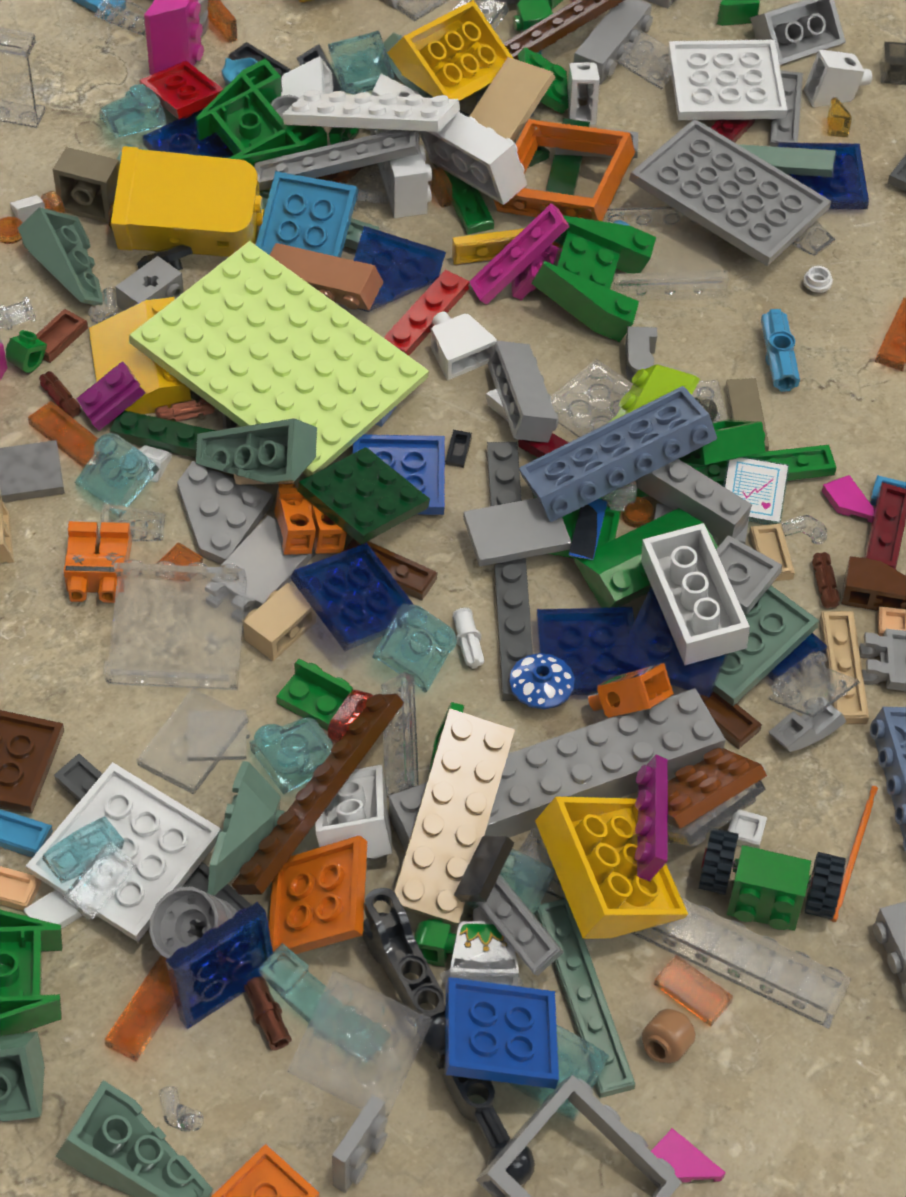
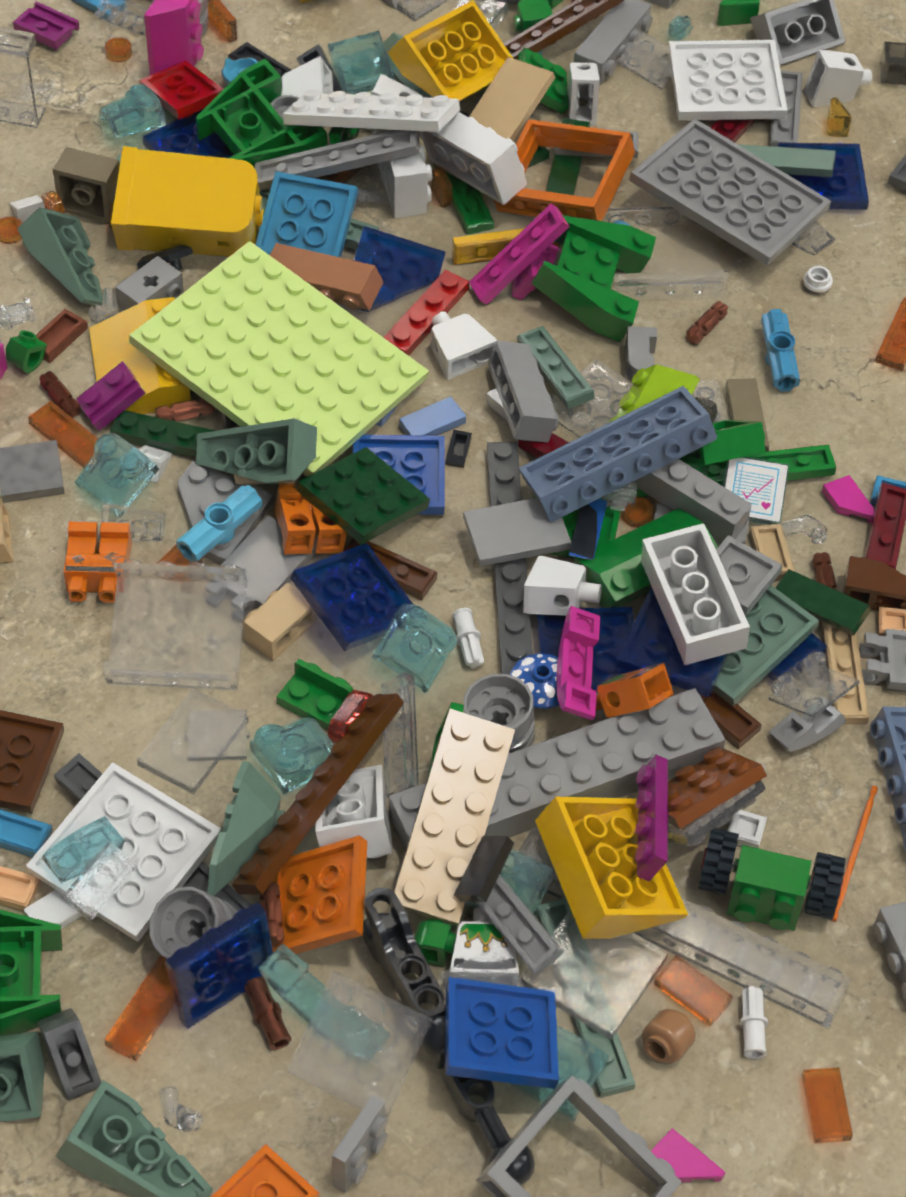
none -> magenta plate [13,1,80,50]
none -> flat silver slope [37,1008,101,1099]
none -> clear orange tile [105,37,132,62]
none -> medium azure piece [176,485,262,562]
none -> copper axle [259,882,284,947]
none -> medium blue tile [399,396,466,436]
none -> light grey wheel [464,674,535,754]
none -> sand green tile [517,326,595,409]
none -> clear plate [520,909,668,1040]
none -> white torso [523,555,602,616]
none -> dark pink slope [556,606,600,720]
none -> clear light blue plate [668,15,693,40]
none -> copper axle [685,301,728,345]
none -> white axle [739,986,768,1059]
none -> dark green tile [776,569,871,635]
none -> clear orange tile [802,1067,853,1143]

